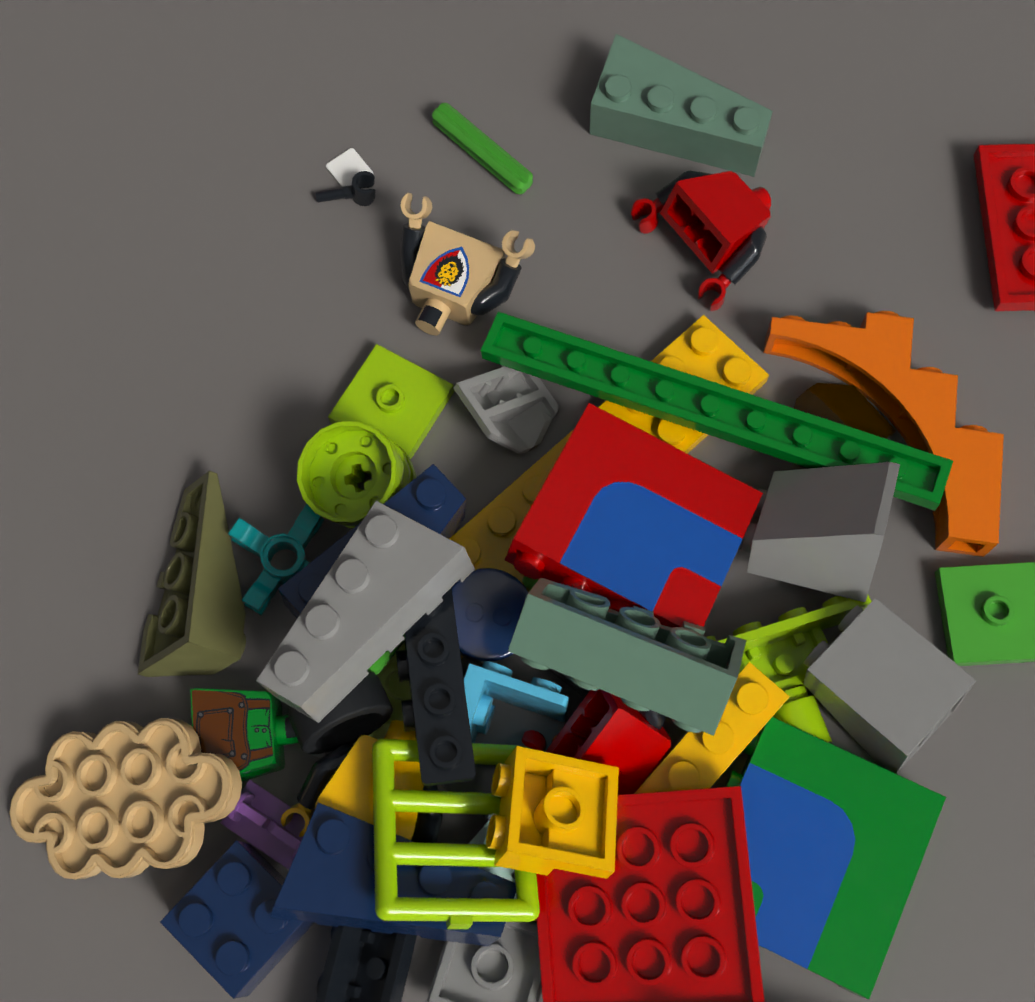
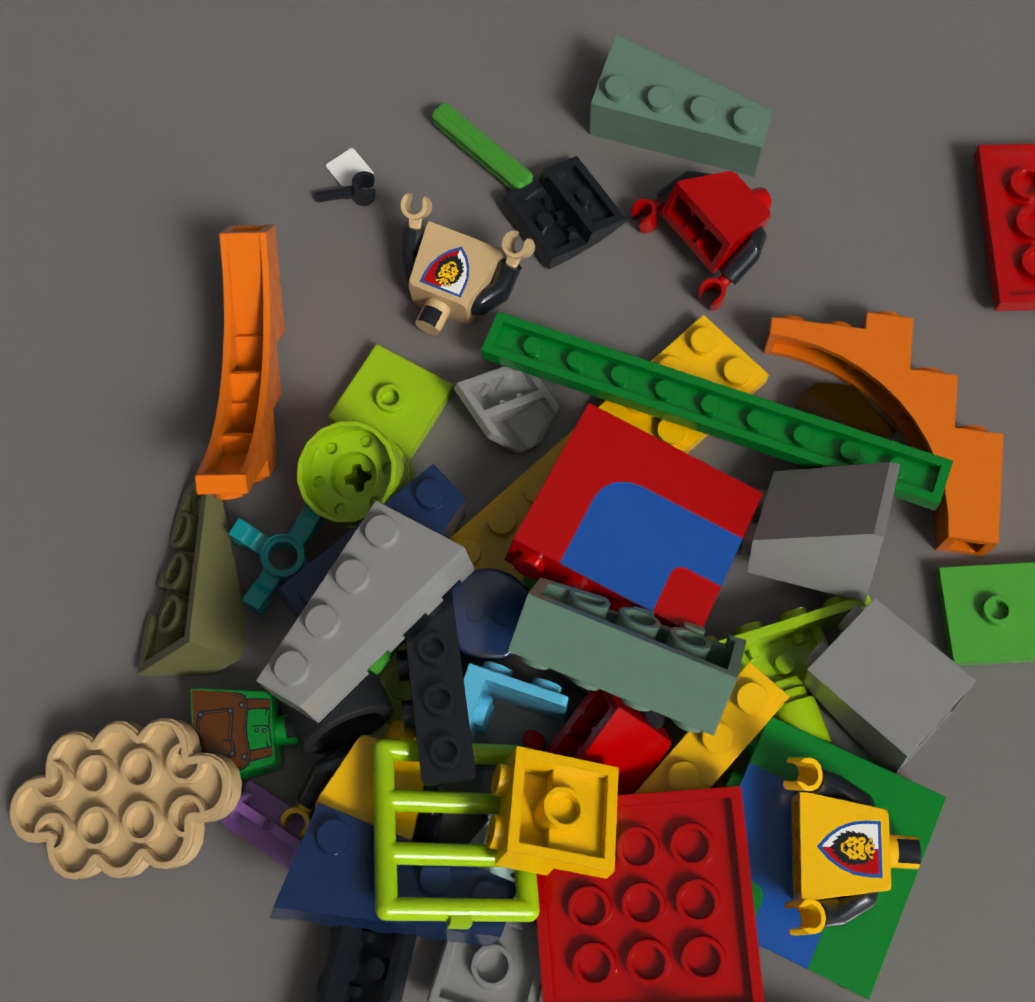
dark blue brick [160,840,315,999] -> none
none -> orange arch [195,224,285,500]
none -> black slope [500,156,626,270]
none -> yellow torso [783,757,921,936]

